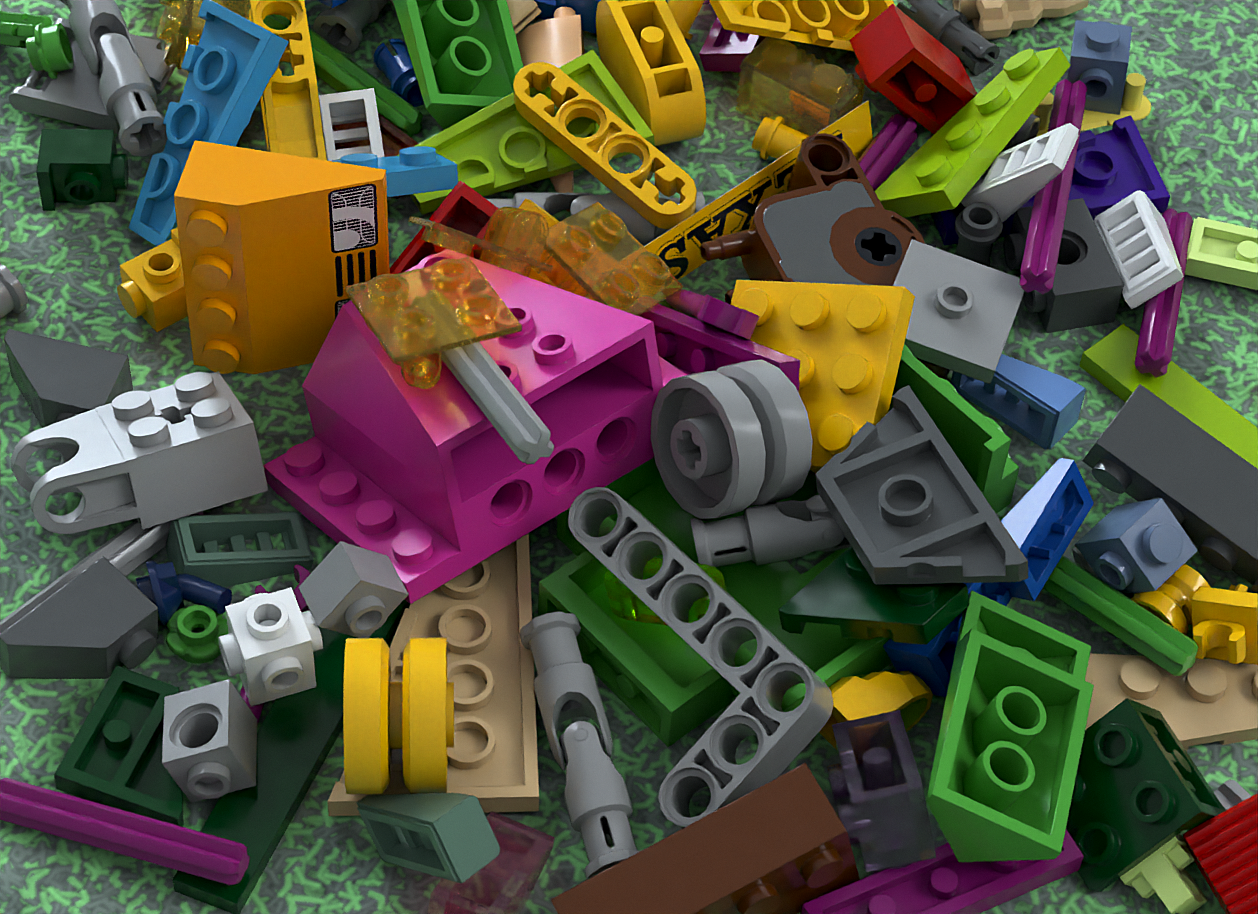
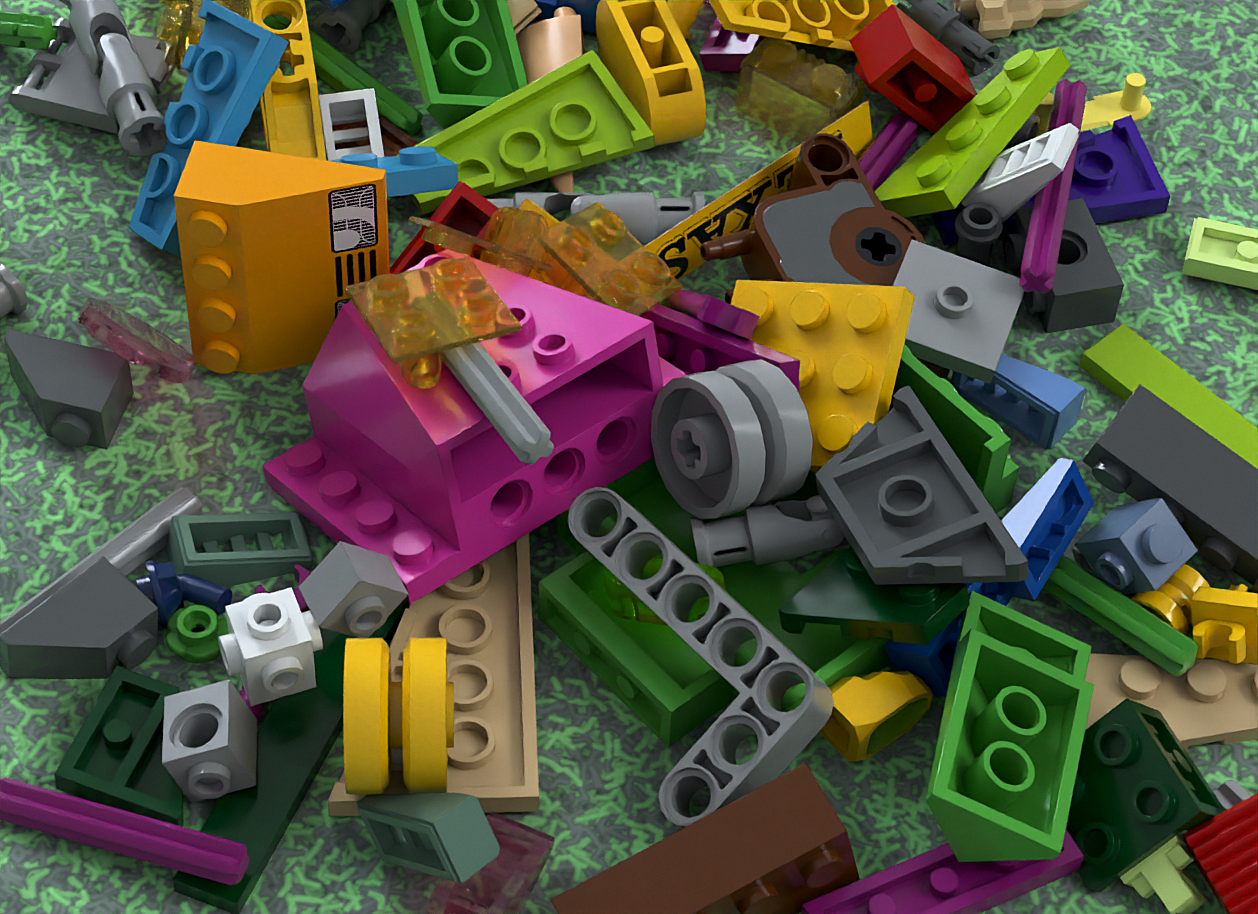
light grey brick [11,371,269,534] -> none
bright green plate [26,22,74,79] -> none
dark green brick [36,129,129,211] -> none
yellow brick [117,227,188,332] -> none
blue pin [373,39,424,107] -> none
yellow beam [513,62,697,230] -> none
light grey piece [519,612,641,880] -> none
yellow pin [752,116,809,161] -> none
brick [827,710,936,873] -> none
sand blue brick [1067,20,1132,115] -> none
white slope [1094,191,1184,309] -> none
magenta axle [1134,208,1193,378] -> none
none -> clear pink tile [77,297,198,384]

